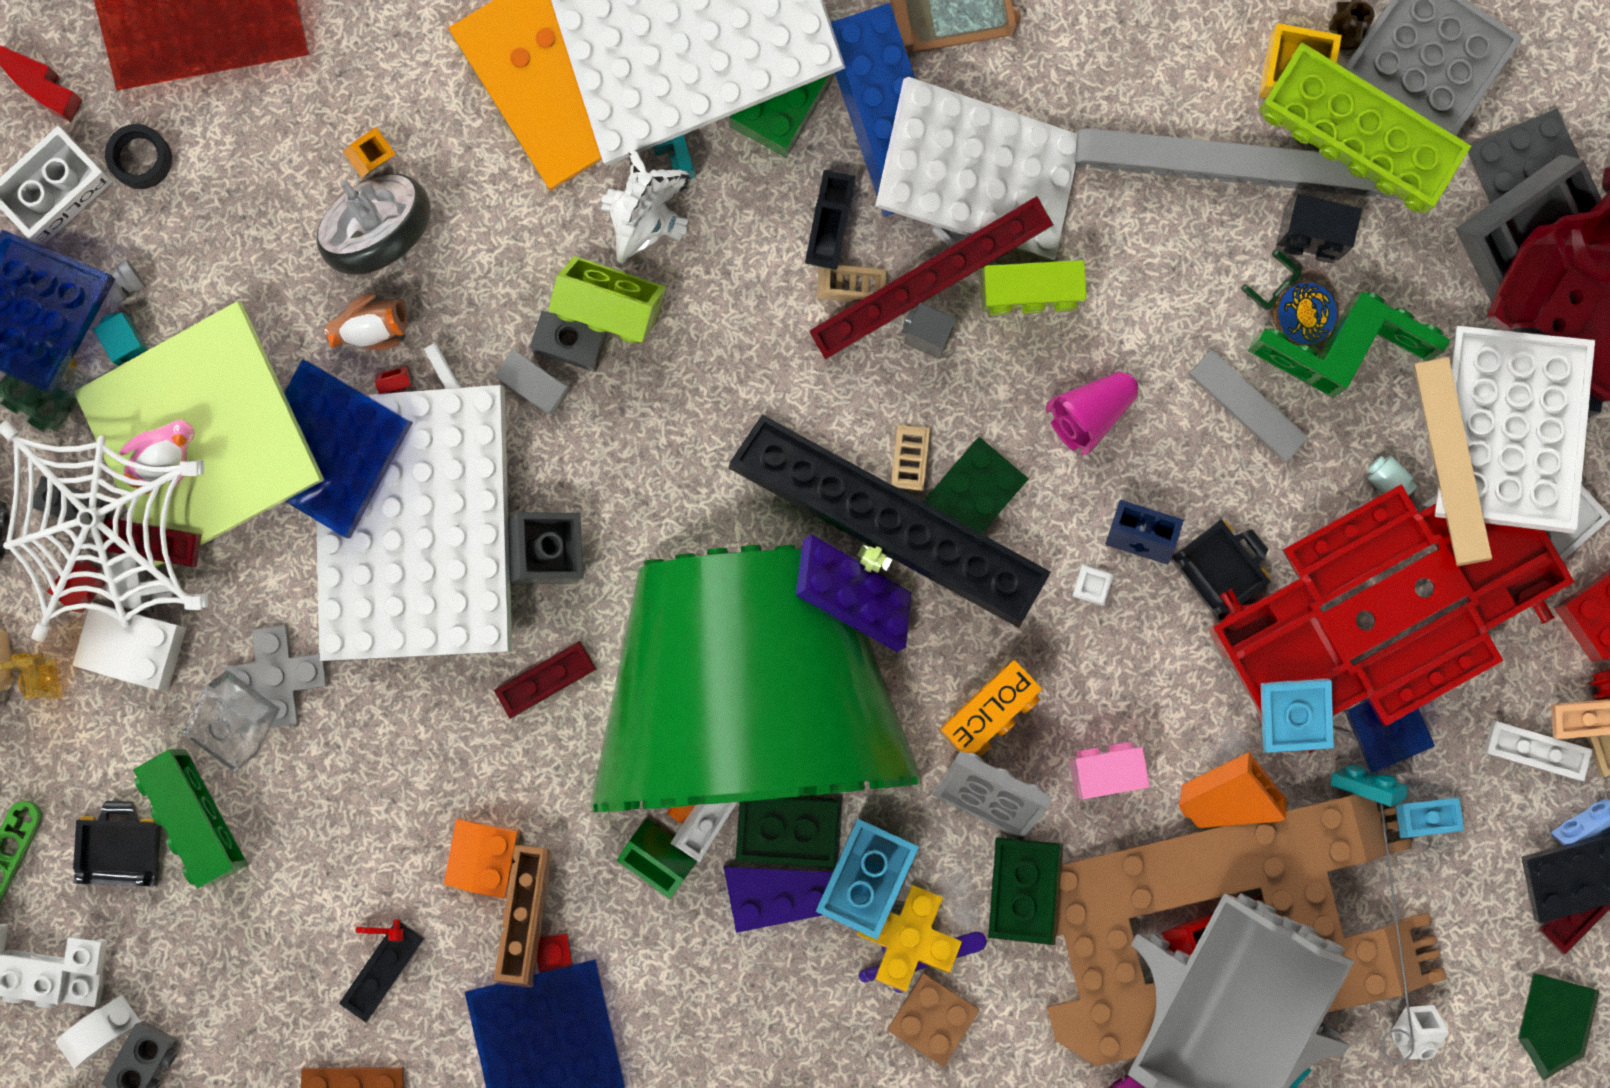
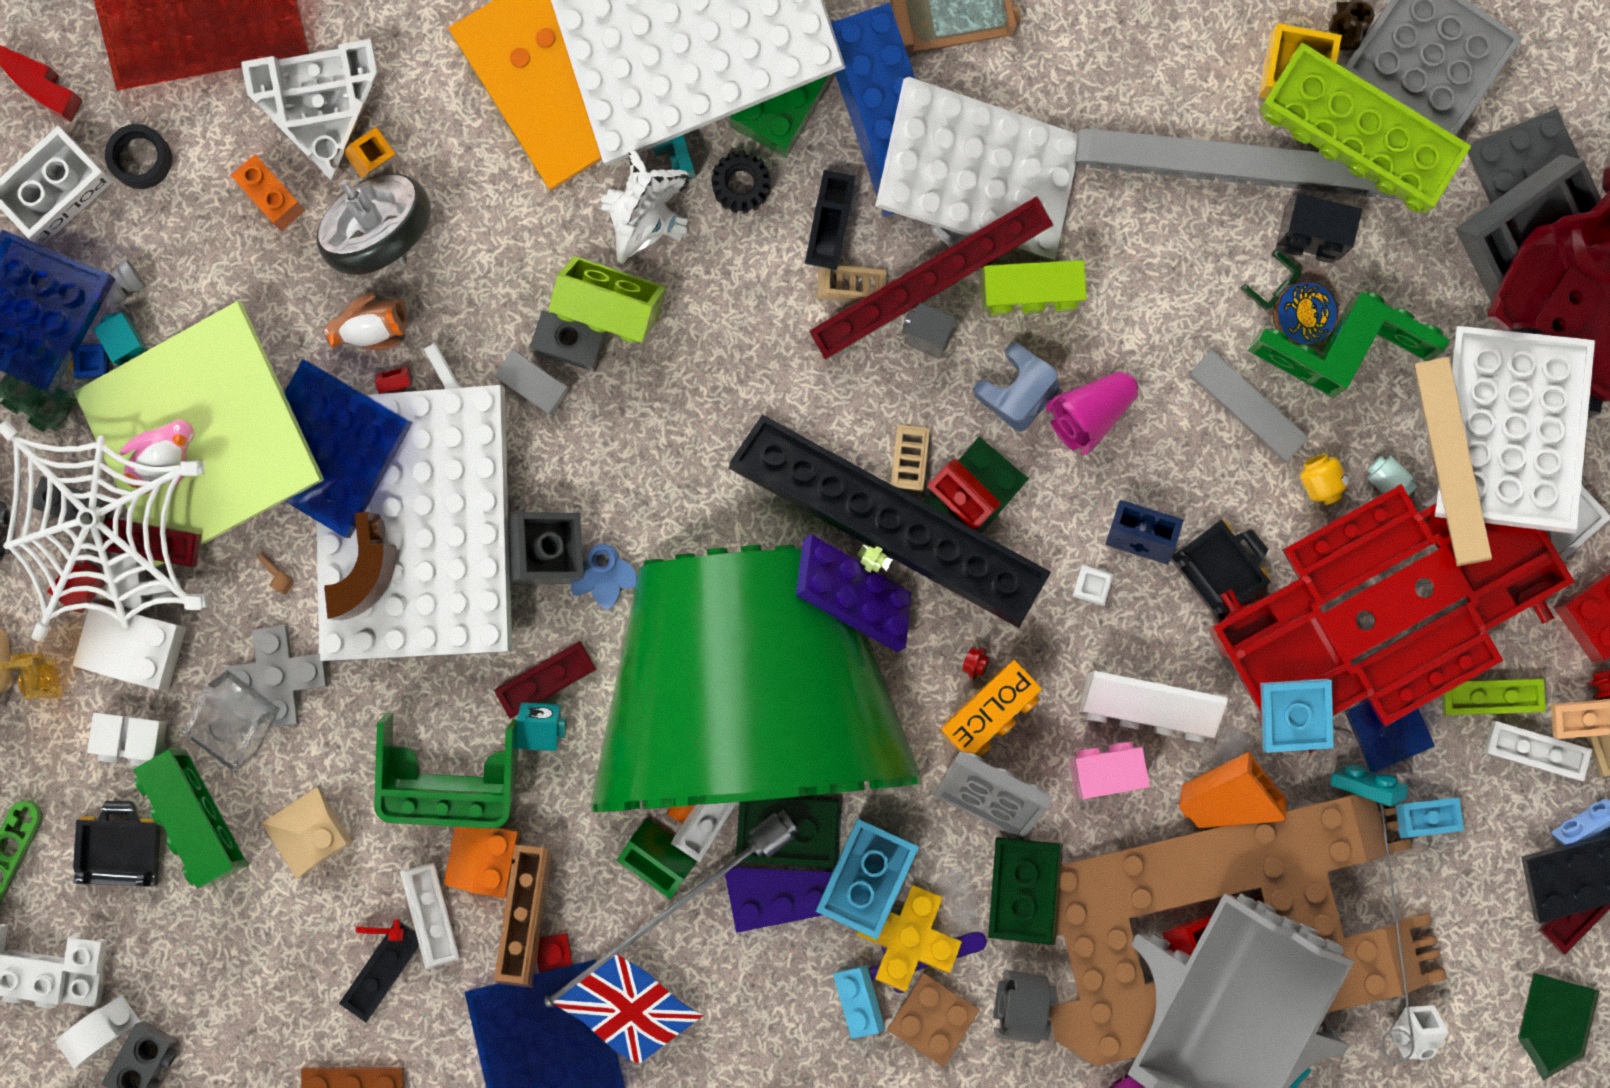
none -> blue tile [73,344,109,379]
none -> white piece [87,713,168,766]
none -> orange brick [230,154,306,232]
none -> white wedge [241,39,378,181]
none -> medium nougat hand [257,552,293,595]
none -> tan slope [261,787,353,879]
none -> reddish brown arch [324,512,396,620]
none -> green windscreen [374,713,519,828]
none -> white tile [400,862,460,969]
none -> teal brick [516,703,567,751]
none -> flag [544,810,799,1064]
none -> medium blue plate [571,544,636,610]
none -> black tyre [711,151,770,214]
none -> medium azure plate [833,965,885,1039]
none -> red slope [927,458,1001,530]
none -> red plate [962,647,990,680]
none -> sand blue piece [972,342,1059,432]
none -> dark grey brick [993,970,1057,1044]
none -> white slope [1080,671,1228,743]
none -> yellow head [1299,453,1349,505]
none -> lime plate [1442,679,1546,716]

